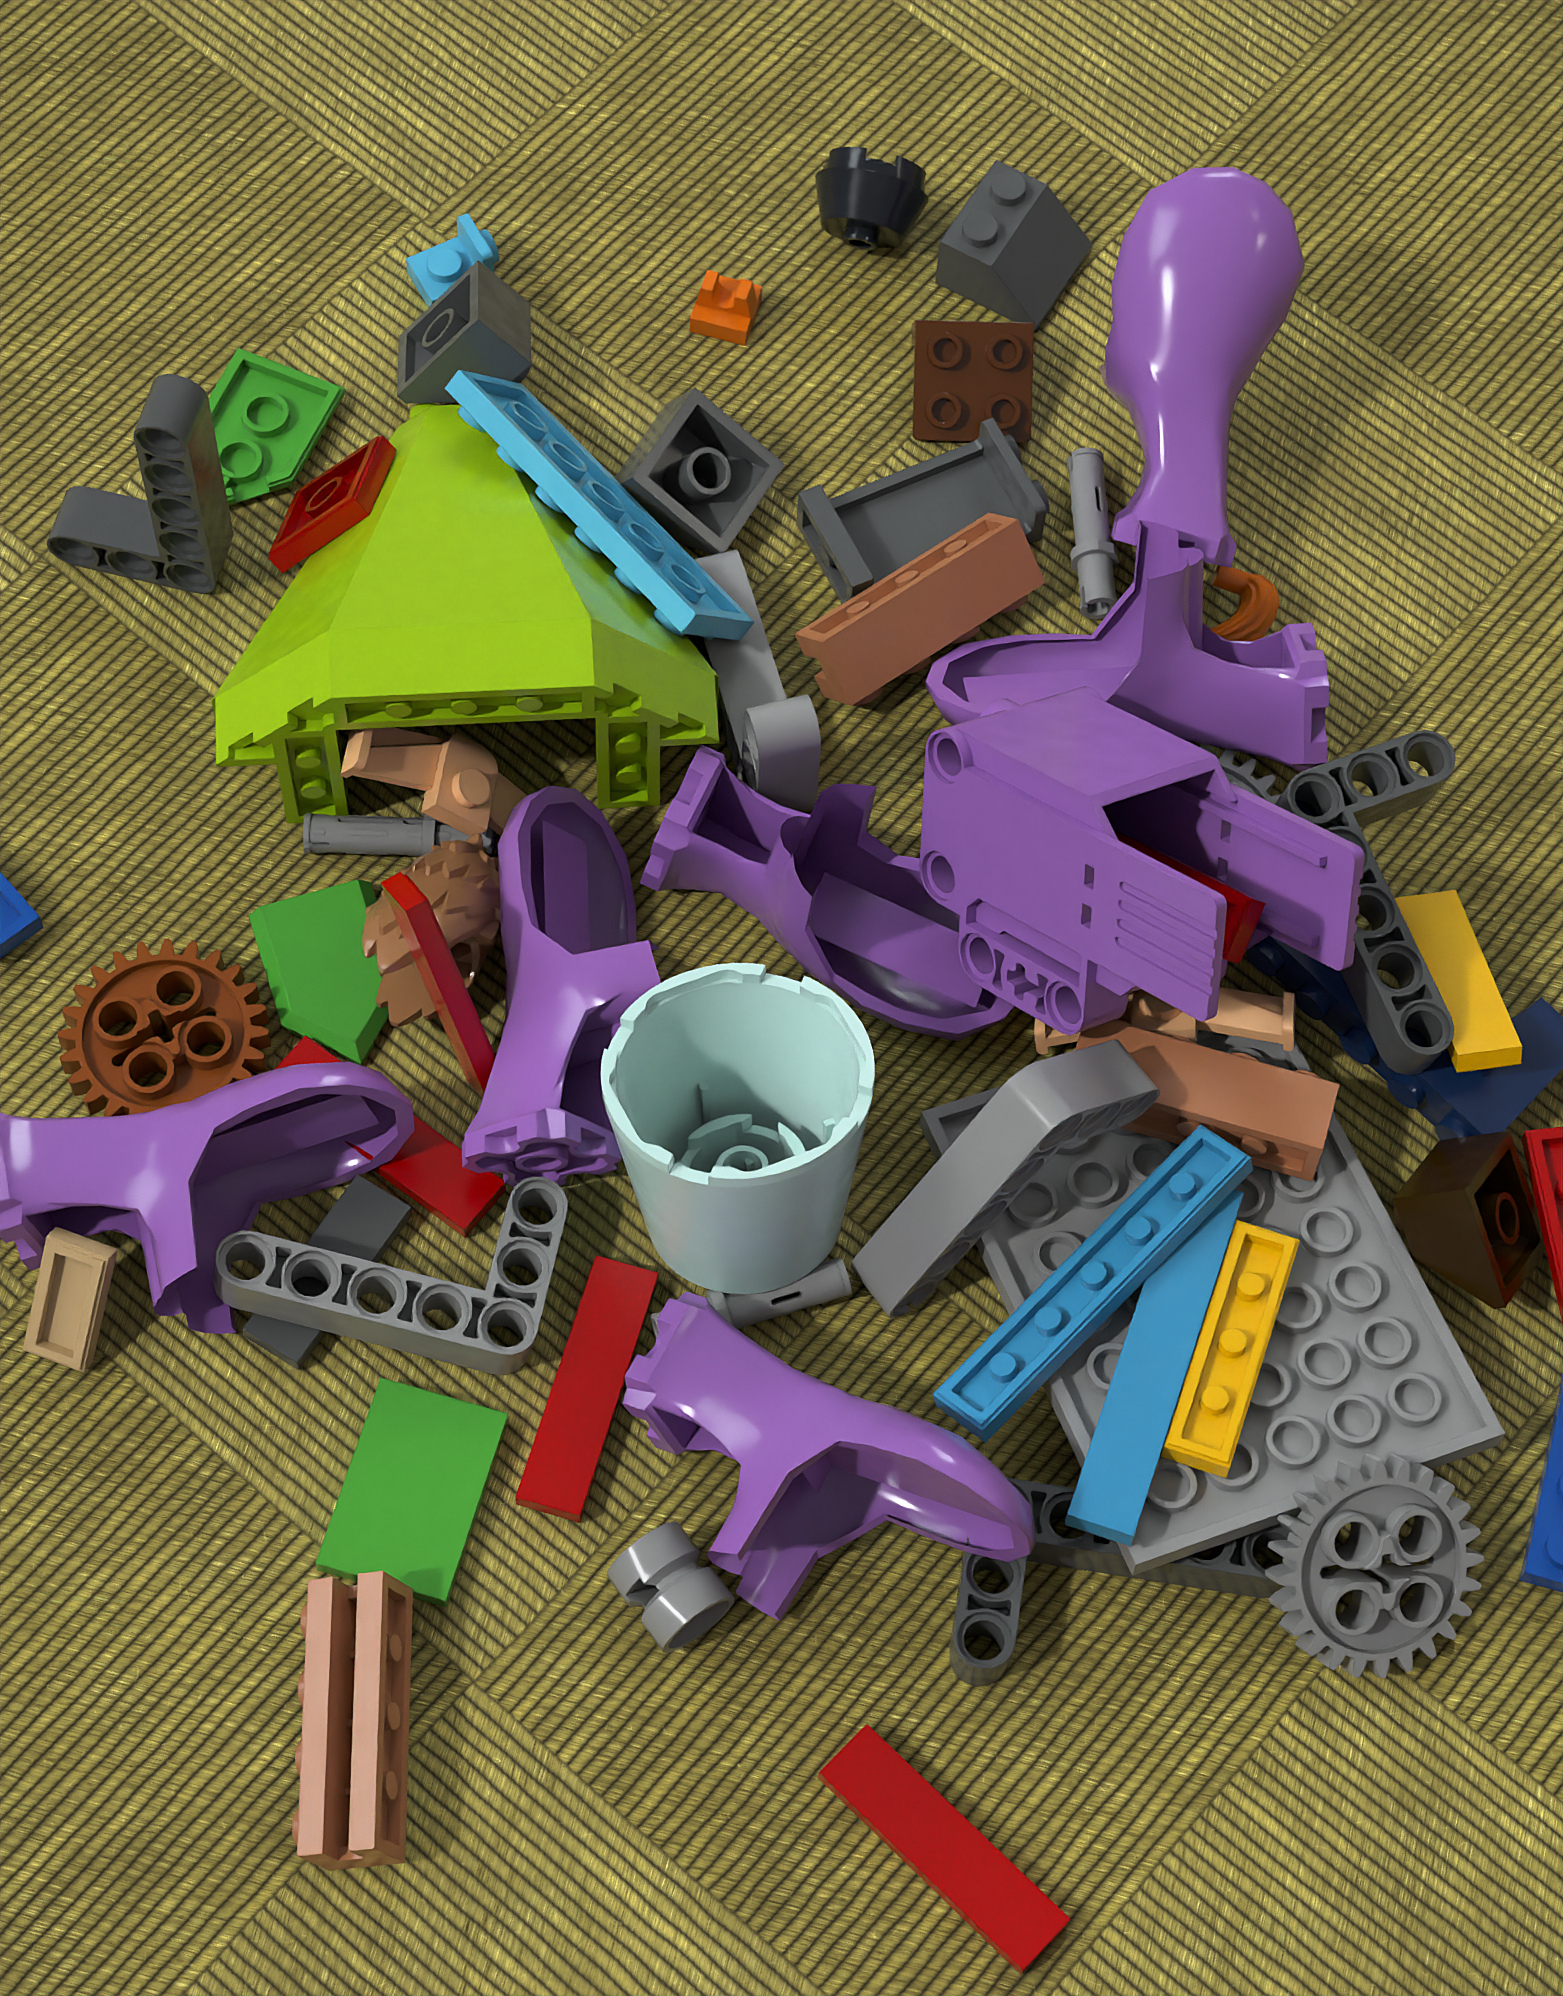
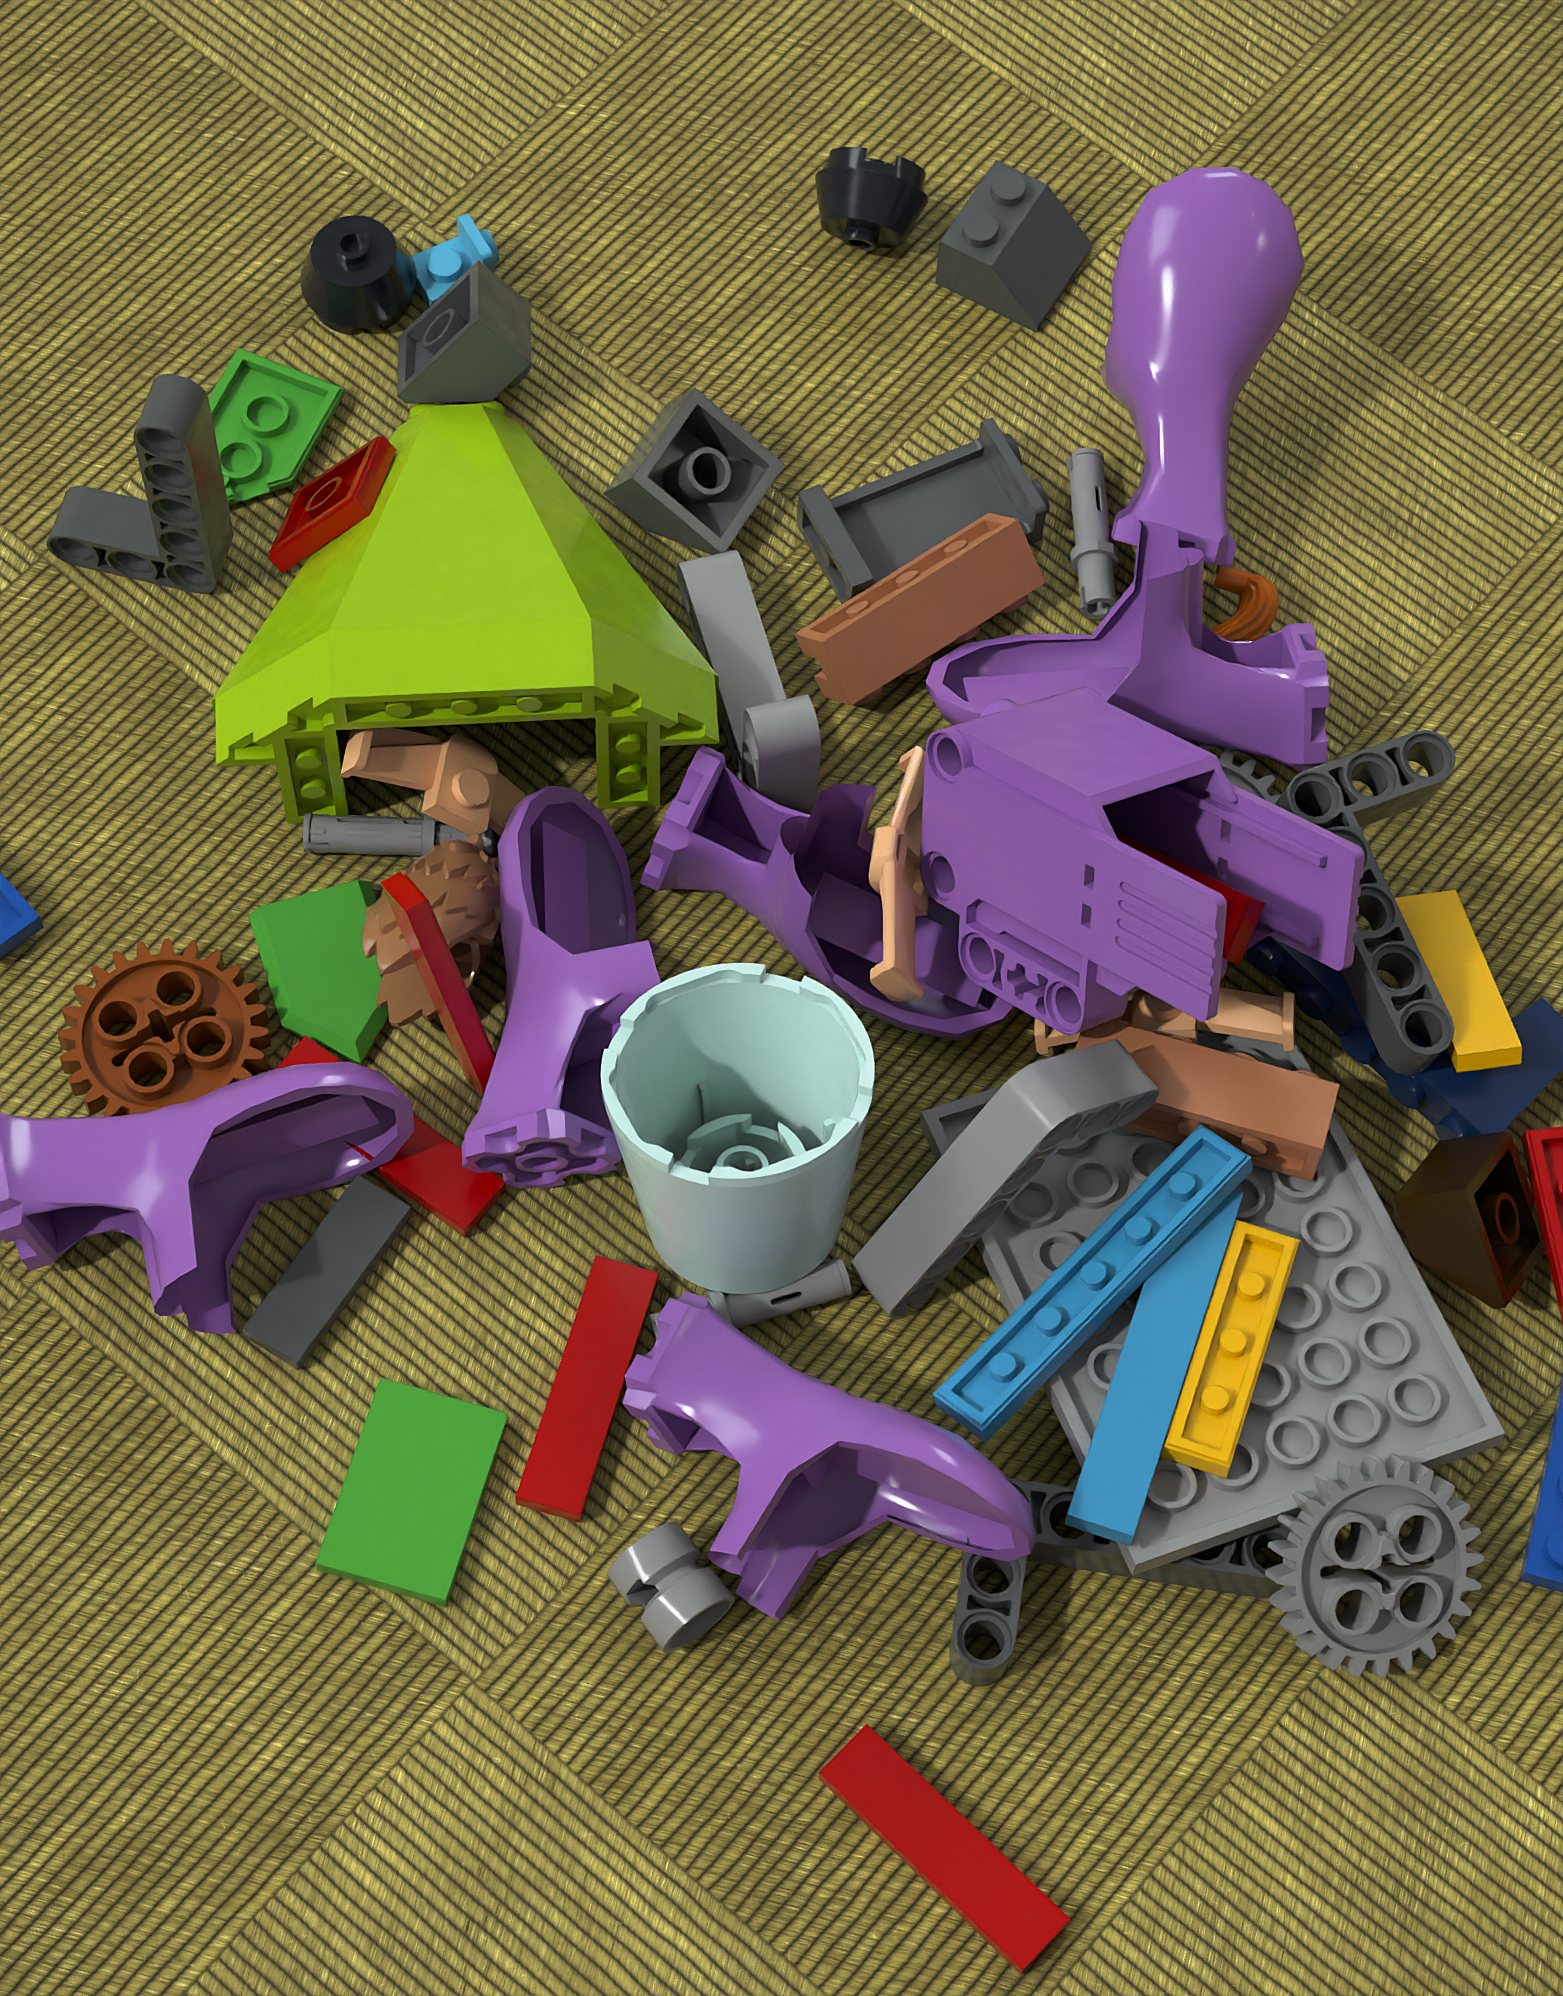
tan tile [23,1226,118,1373] -> none
light grey beam [213,1176,568,1375] -> none
nougat brick [292,1571,413,1871] -> none
medium azure plate [445,370,755,641] -> none
orange tile [690,270,762,346] -> none
reddish brown bracket [911,320,1034,443] -> none
none -> black cone [300,215,417,335]
none -> light nougat plate [868,746,929,1002]

